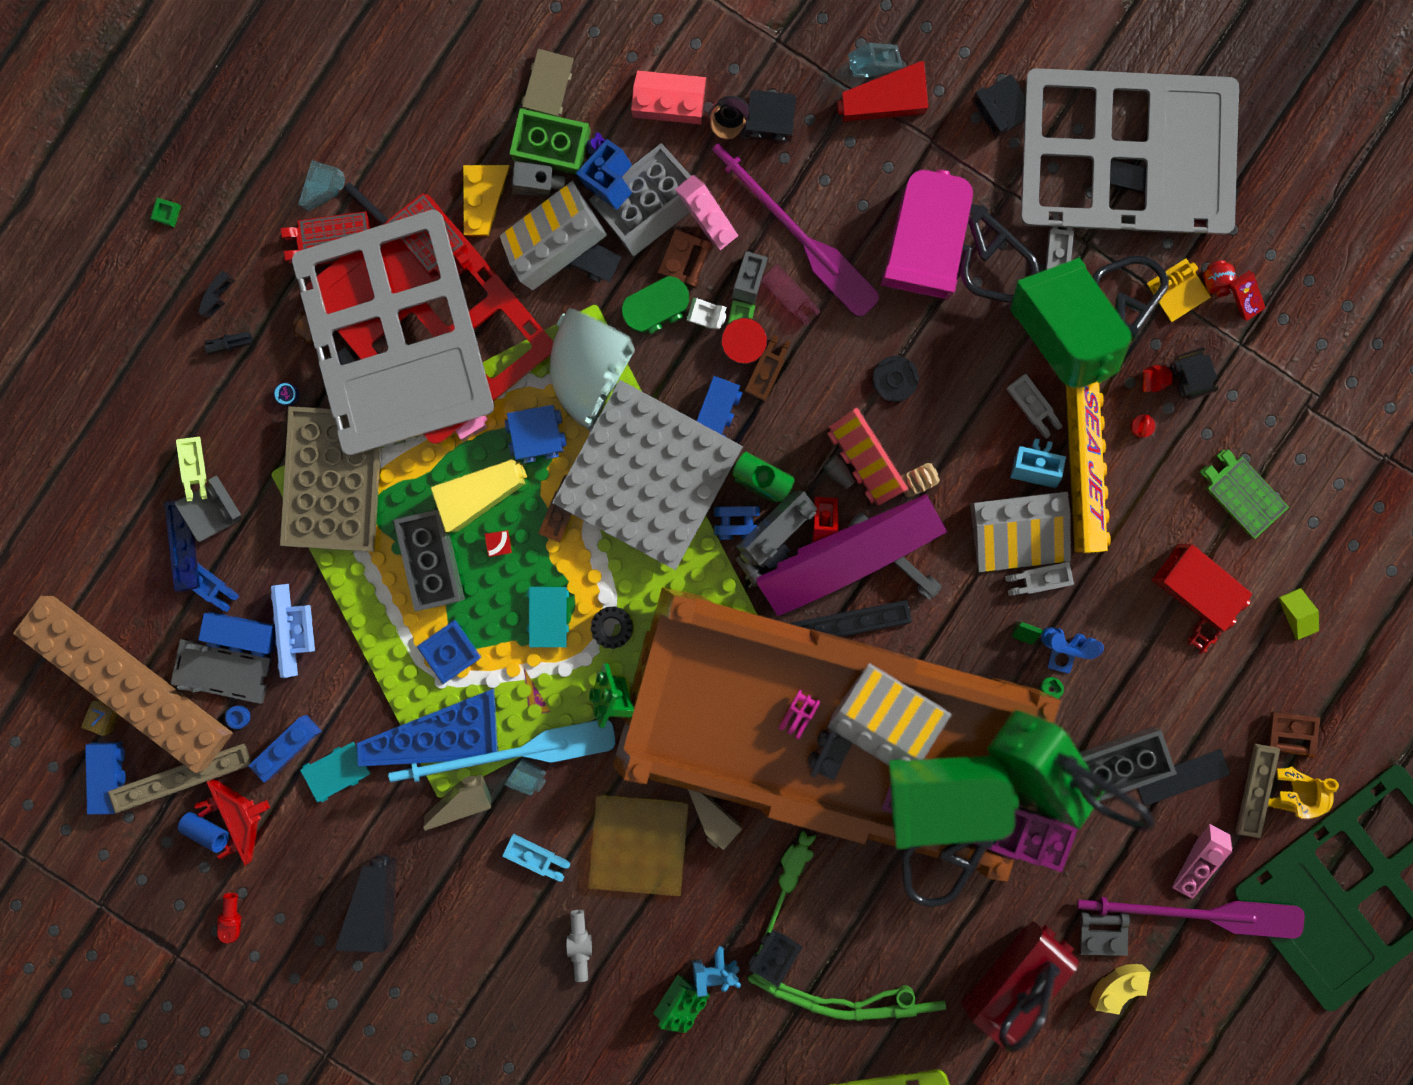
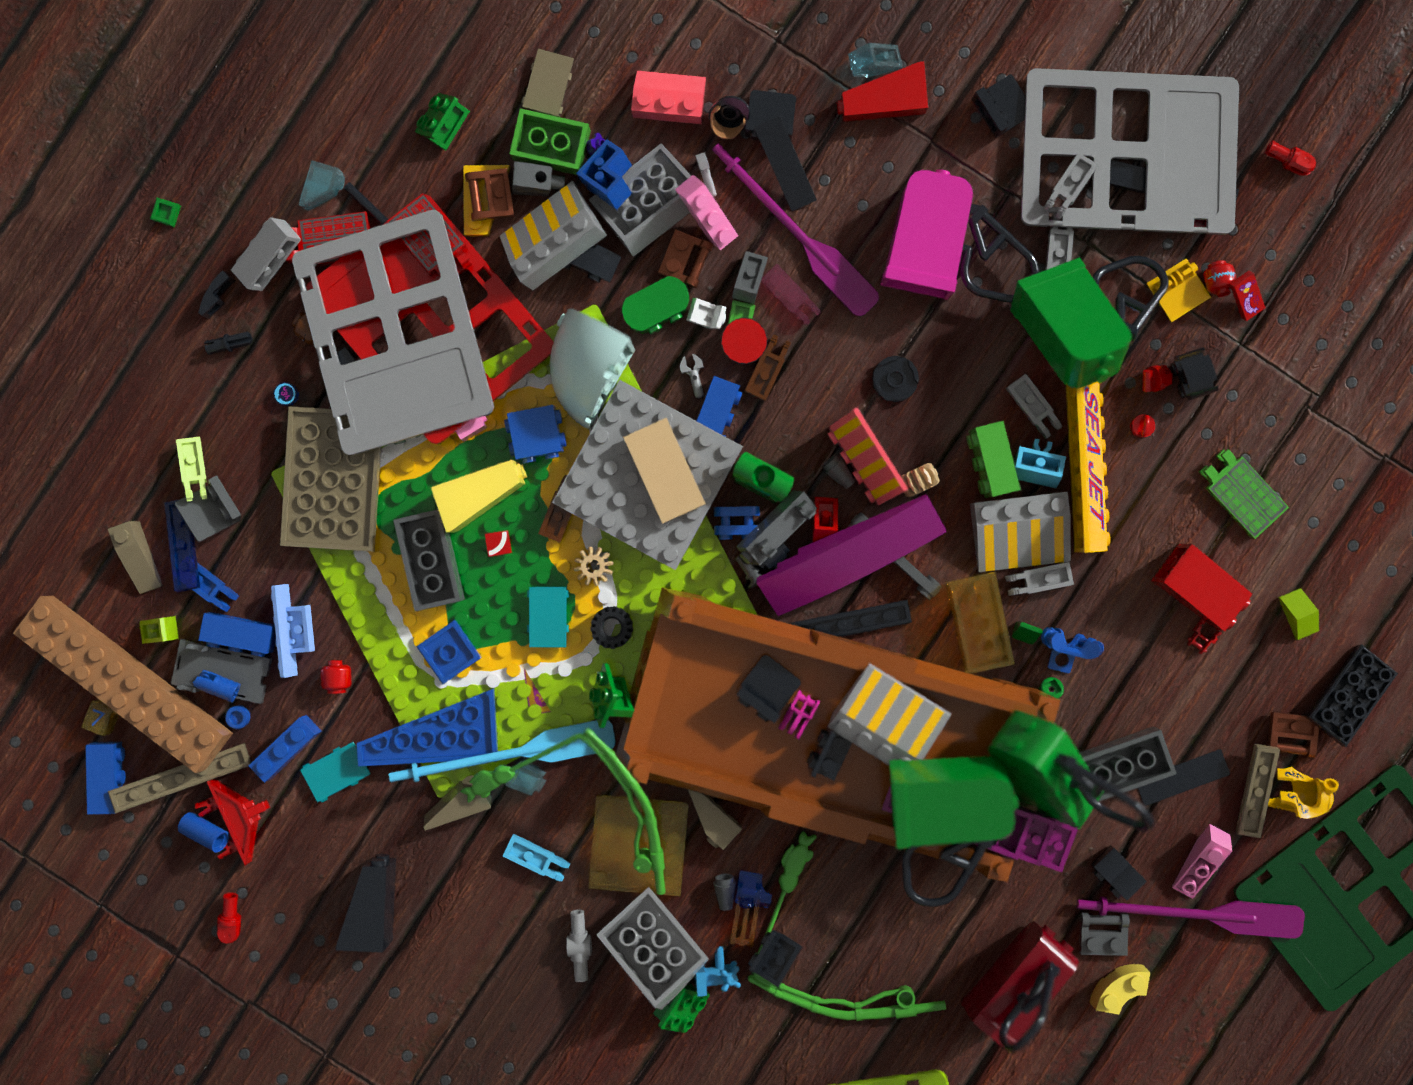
none -> dark tan slope [108,521,163,594]
none -> lime slope [139,616,179,644]
none -> blue hinge [192,670,241,703]
none -> light grey brick [231,217,301,291]
none -> red head [320,660,352,694]
none -> green bracket [415,93,470,151]
none -> bright green piece [461,728,666,895]
none -> copper plate [465,168,514,221]
none -> tan gear [574,547,614,586]
none -> light grey slope [596,887,709,1009]
none -> tan tile [623,418,705,524]
none -> light grey bar [680,354,704,398]
none -> light grey bar [695,153,717,197]
none -> dark grey cone [713,874,736,911]
none -> clear orange tile [730,896,760,947]
none -> clear blue brick [734,871,772,909]
none -> black bracket [736,655,801,724]
none -> black sticker [755,116,817,211]
none -> clear yellow brick [945,572,1014,674]
none -> bright green brick [966,421,1020,498]
none -> light grey hinge [1043,153,1098,219]
none -> black brick [1091,845,1147,901]
none -> red arm [1264,140,1316,176]
none -> black tile [1306,644,1398,747]

